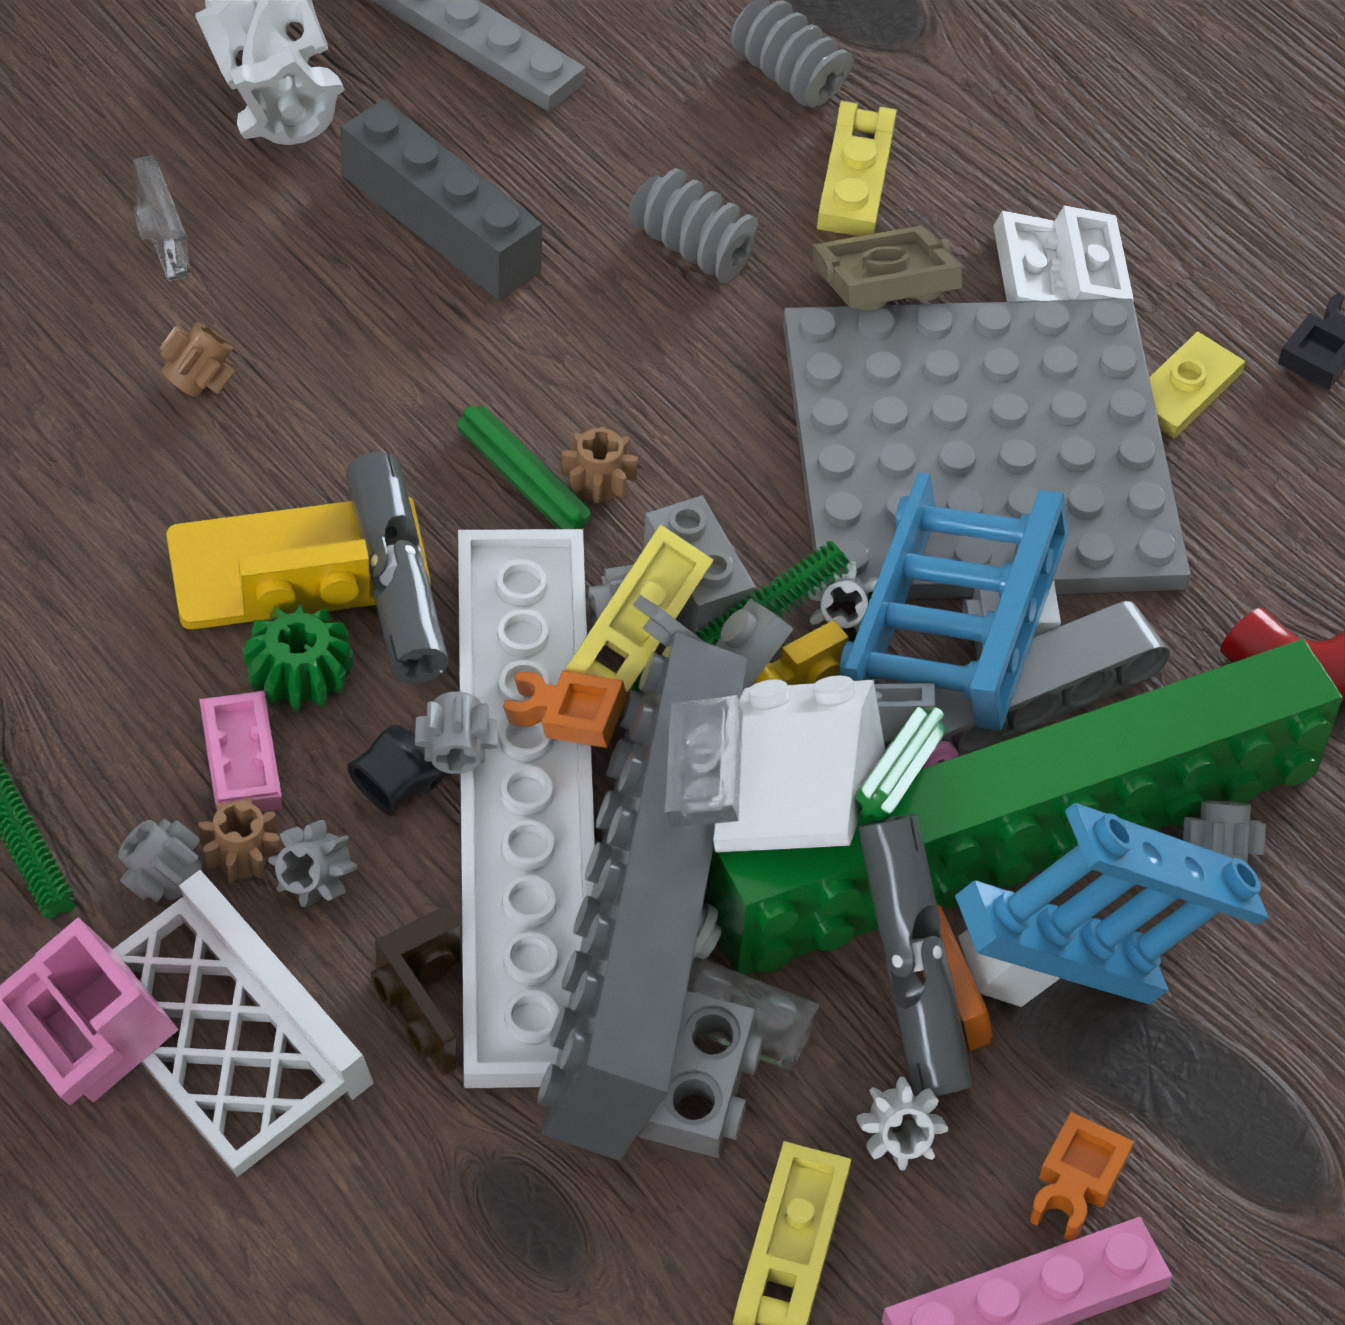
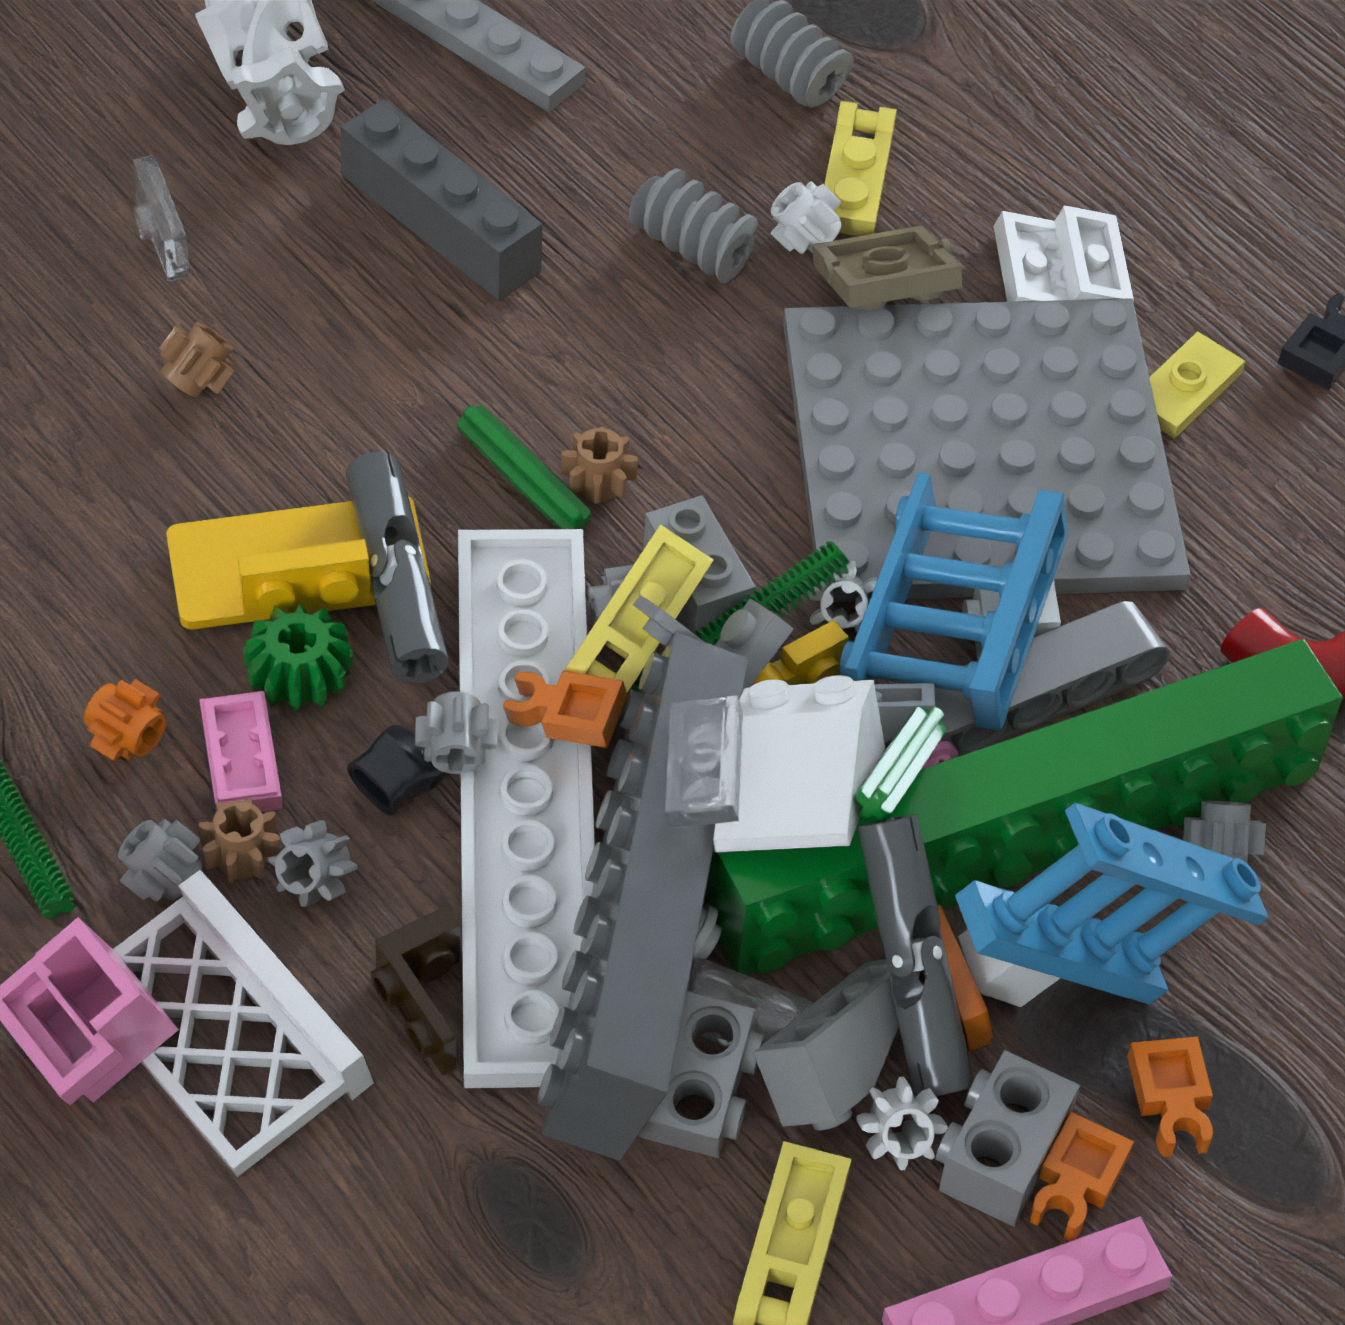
none -> orange gear [84,679,166,762]
none -> light grey slope [753,959,921,1130]
none -> white gear [771,181,842,254]
none -> light grey brick [935,1050,1080,1227]
none -> orange plate [1127,1036,1213,1157]

